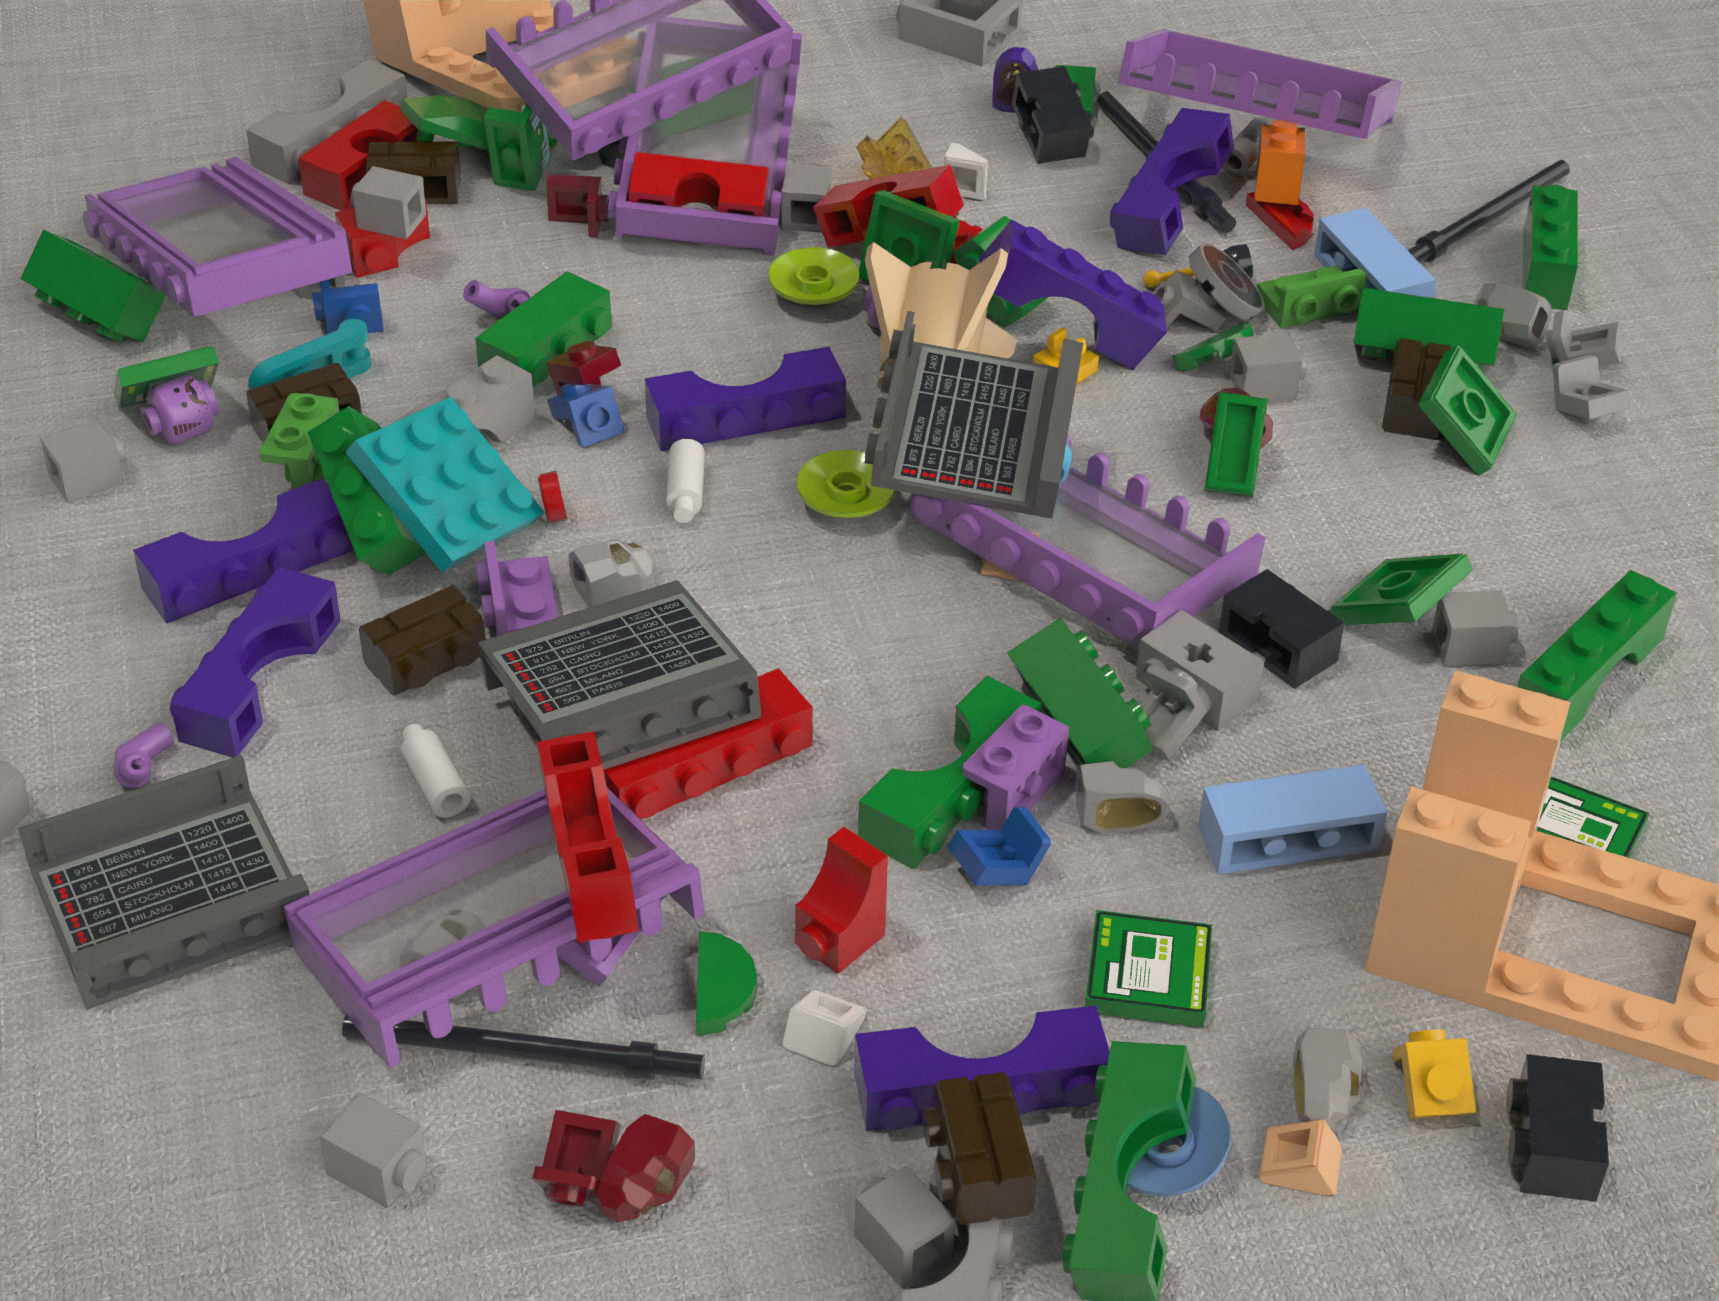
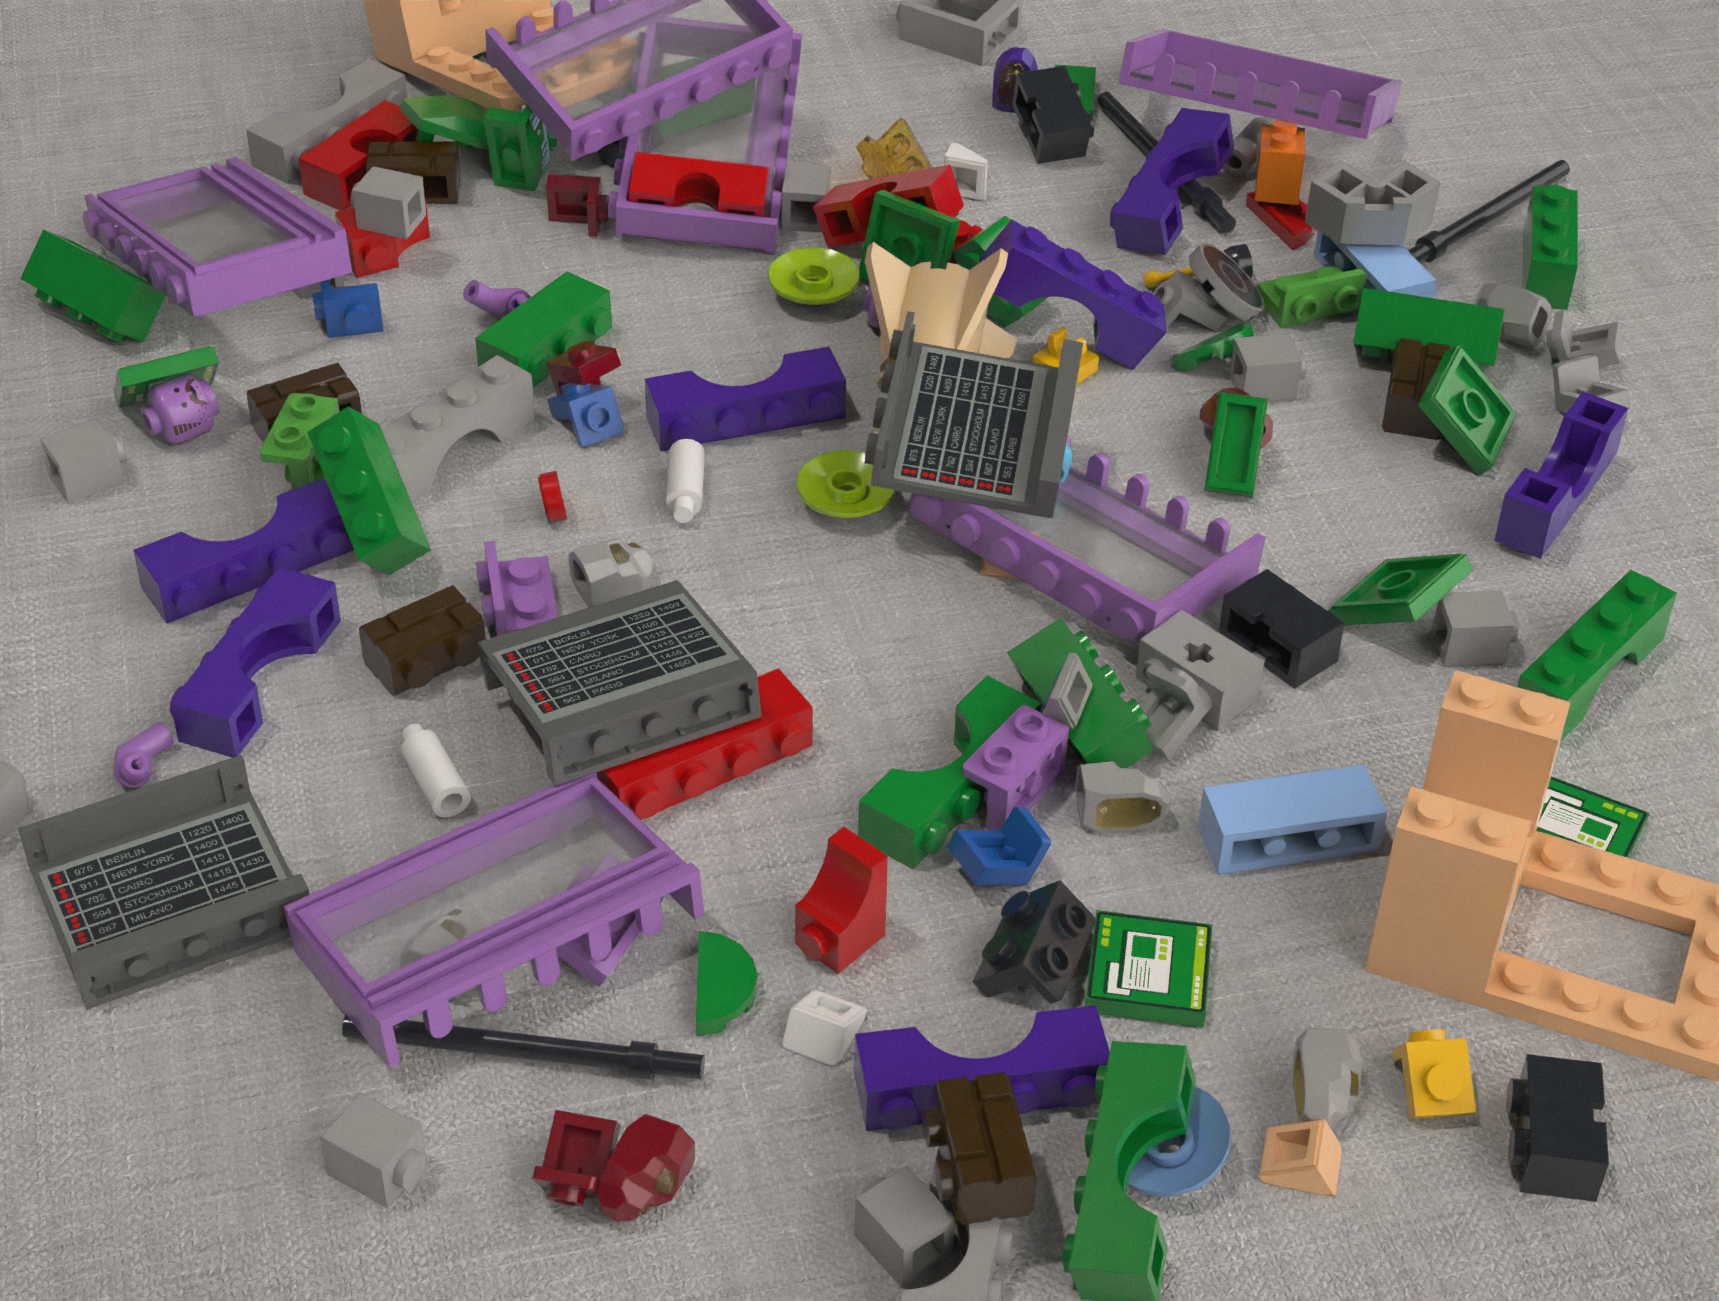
teal plate [248,319,372,390] -> none
teal plate [345,397,545,573] -> none
red arch [536,731,639,943] -> none
none -> black bracket [972,880,1096,1004]
none -> light grey slope [1041,653,1093,730]
none -> light grey brick [1305,160,1441,245]
none -> dark purple arch [1494,391,1629,559]

